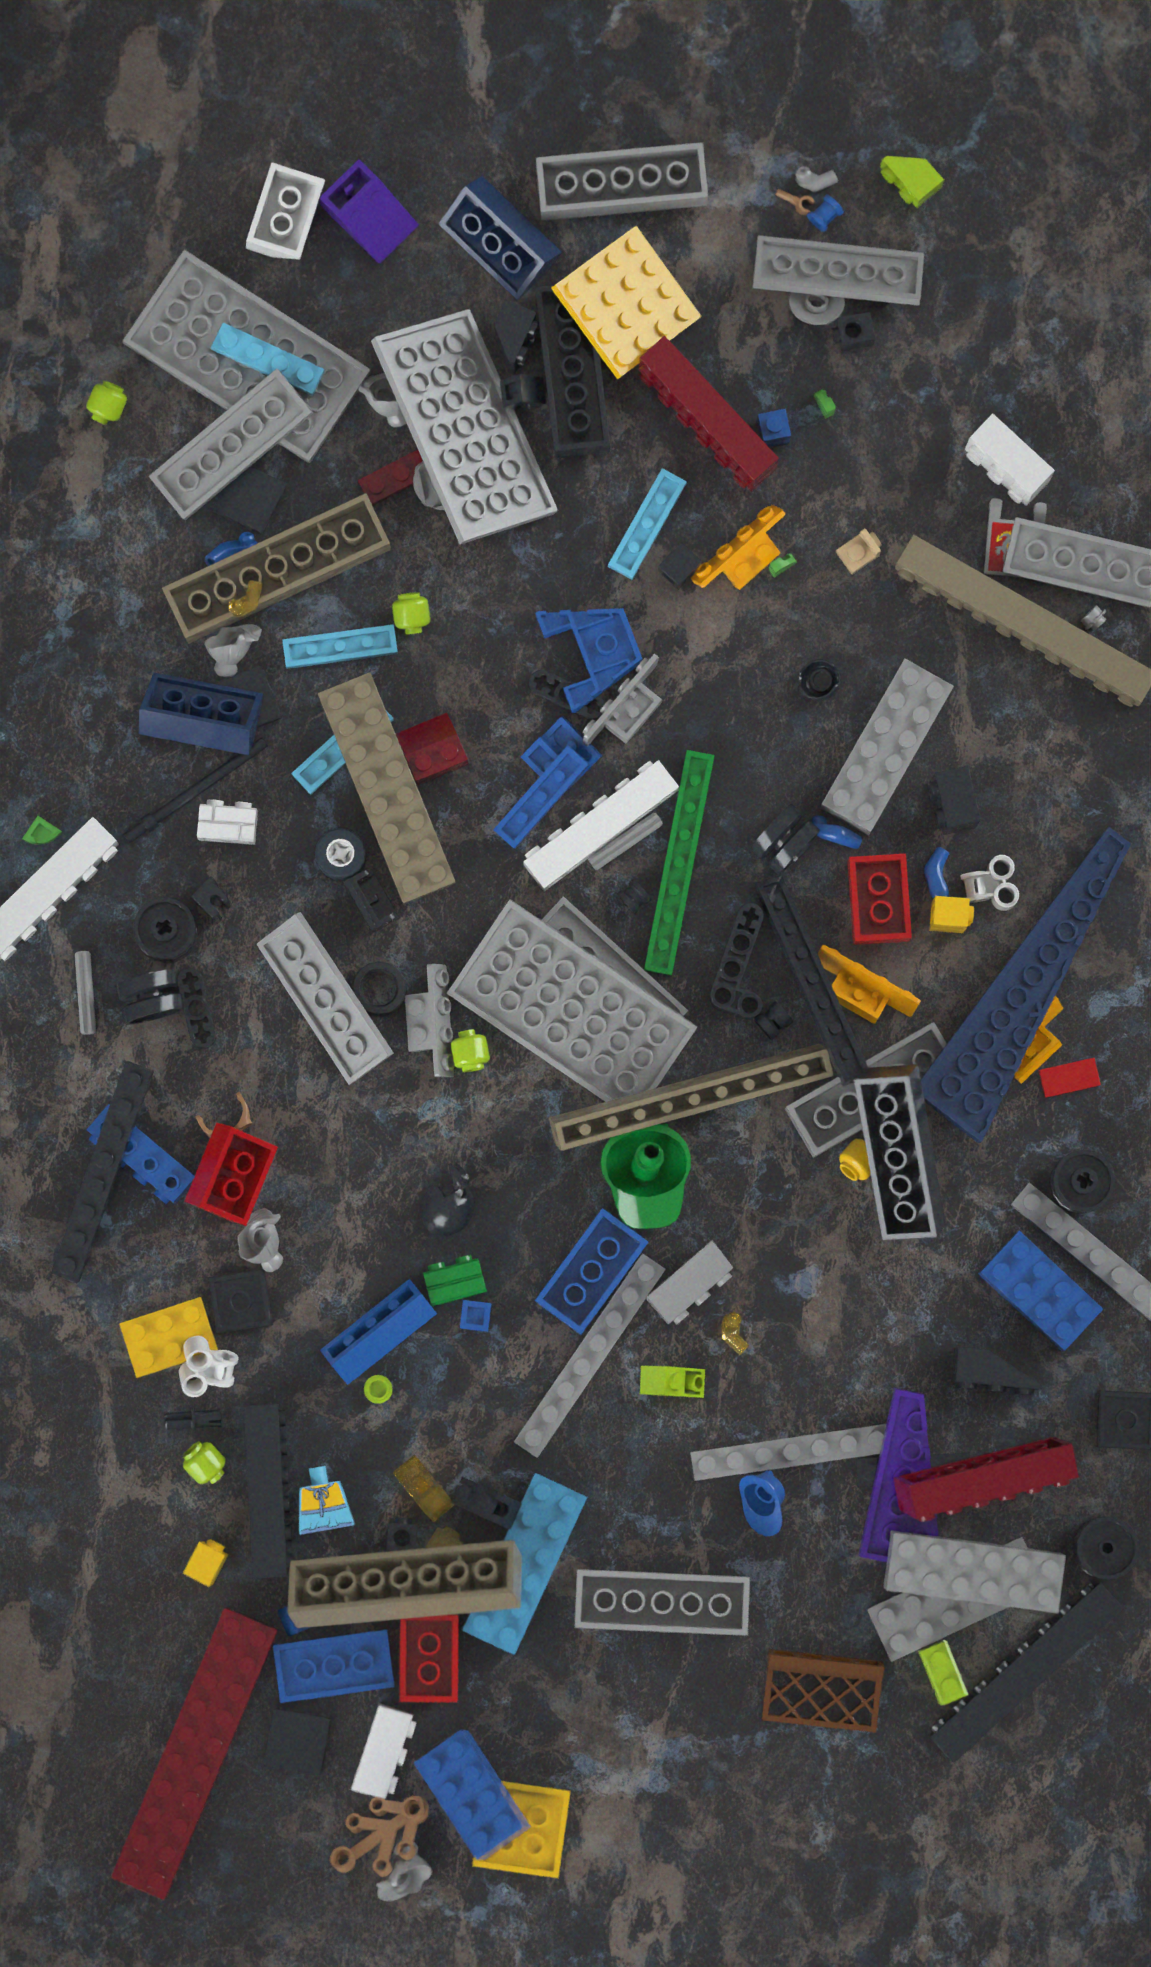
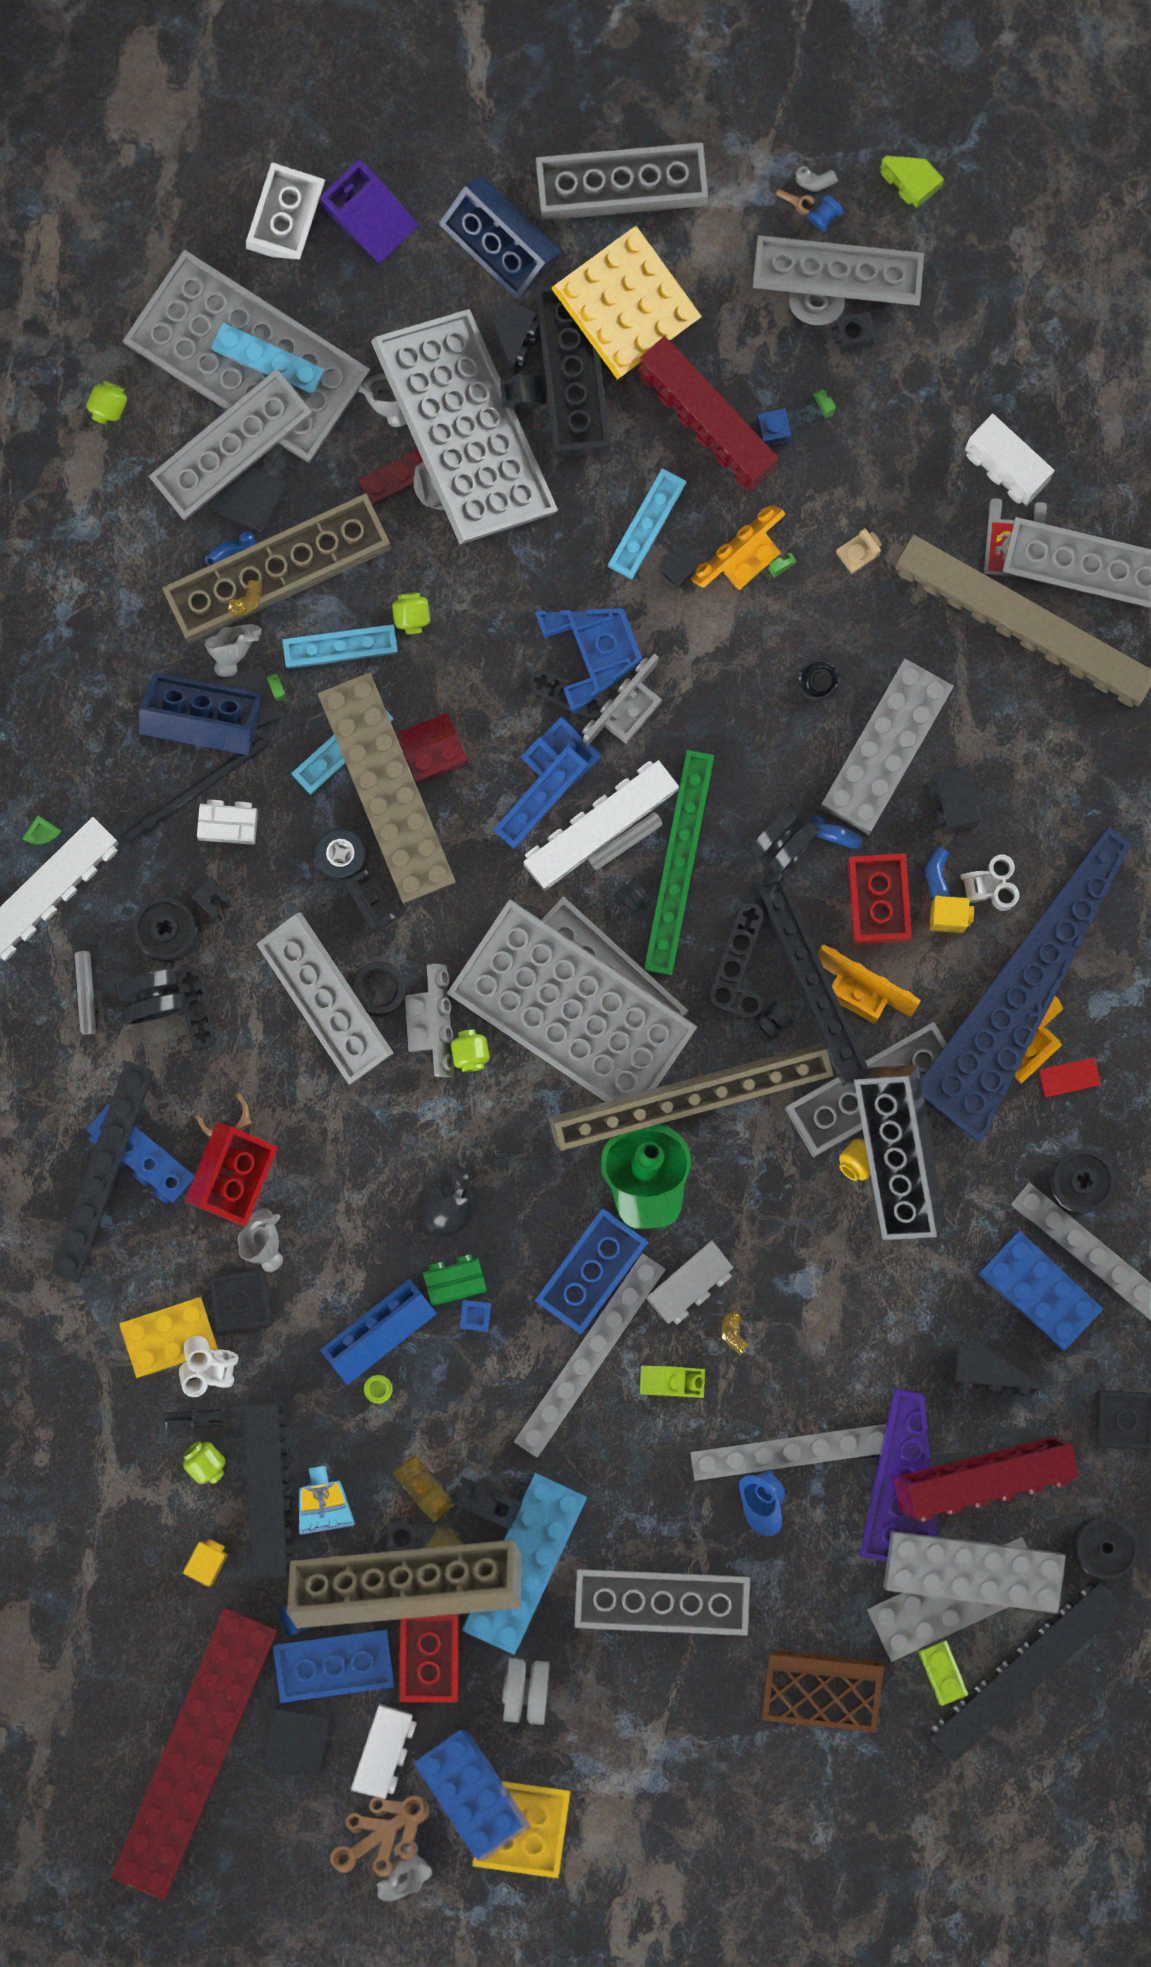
light grey plate [1081,605,1106,631] -> none
none -> bright green tile [266,673,286,703]
none -> light grey wheel [502,1658,549,1725]

